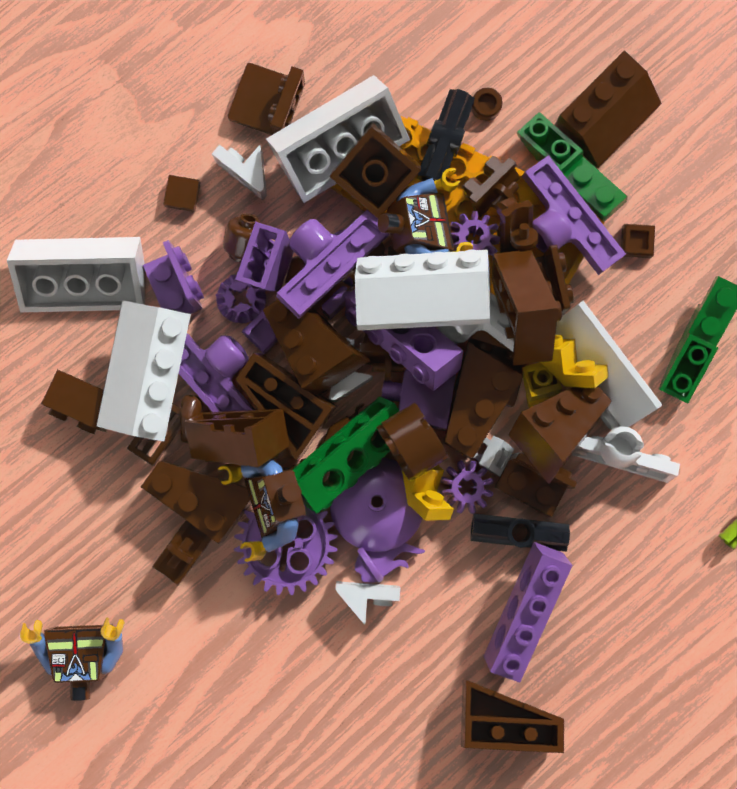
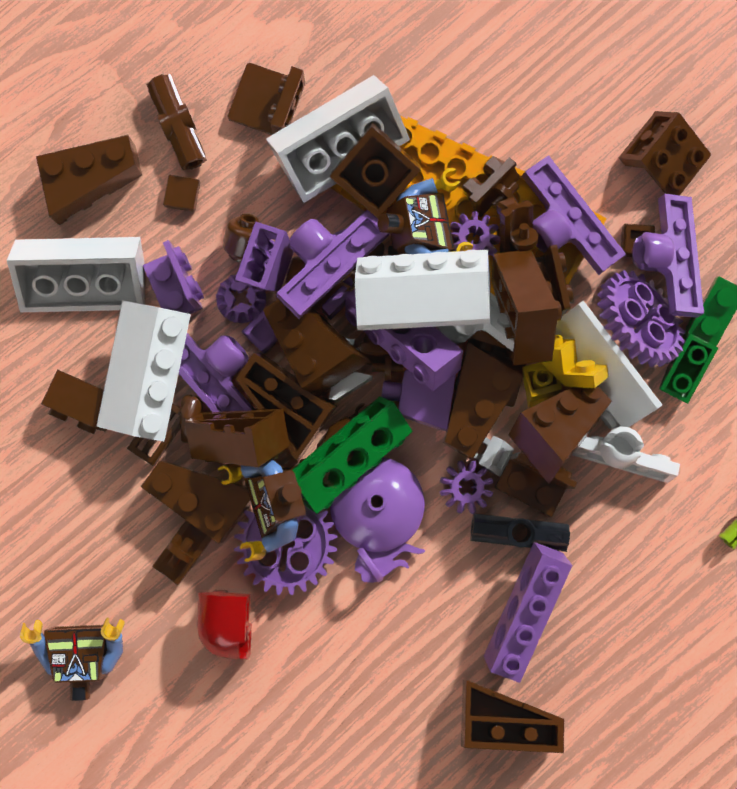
white slope [212,144,267,200] -> none
white slope [335,581,400,625] -> none
reddish brown brick [376,402,449,481] -> none
yellow slope [402,465,454,521] -> none
black piece [417,89,475,181] -> none
reddish brown tile [472,88,503,121] -> none
green slope [517,112,628,222] -> none
reddish brown slope [555,50,662,169] -> none
none -> reddish brown wedge [36,135,142,225]
none -> reddish brown piece [146,74,207,170]
none -> red brick [197,590,252,660]
none -> medium lavender gear [597,270,685,367]
none -> reddish brown bracket [618,111,711,195]
none -> medium lavender plate [632,194,704,318]

